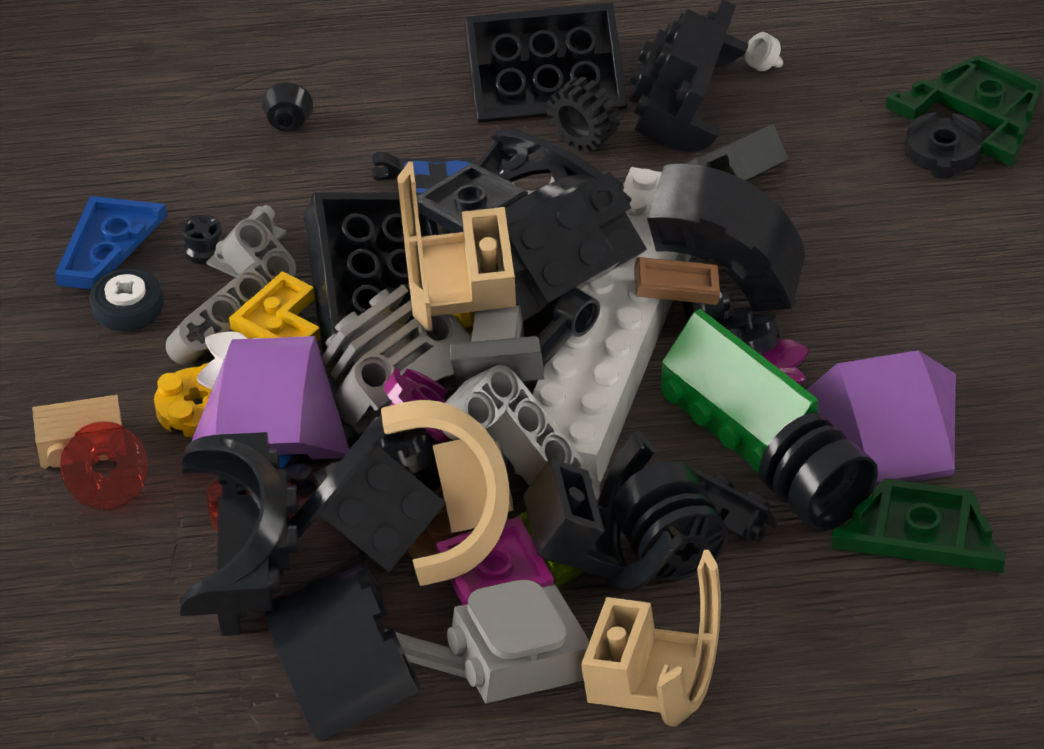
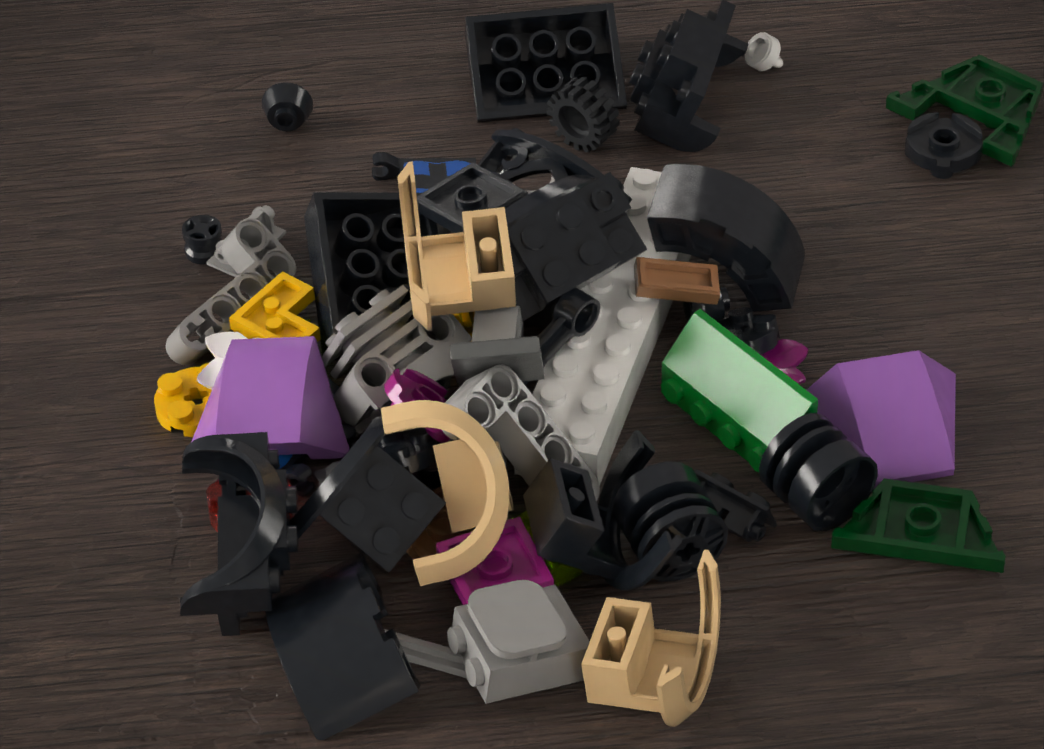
tan brick [32,395,126,469] -> none
blue wing [55,196,167,290] -> none
clear red plate [60,421,148,510] -> none
black wheel [90,268,164,331] -> none
dark grey slope [684,124,788,180] -> none

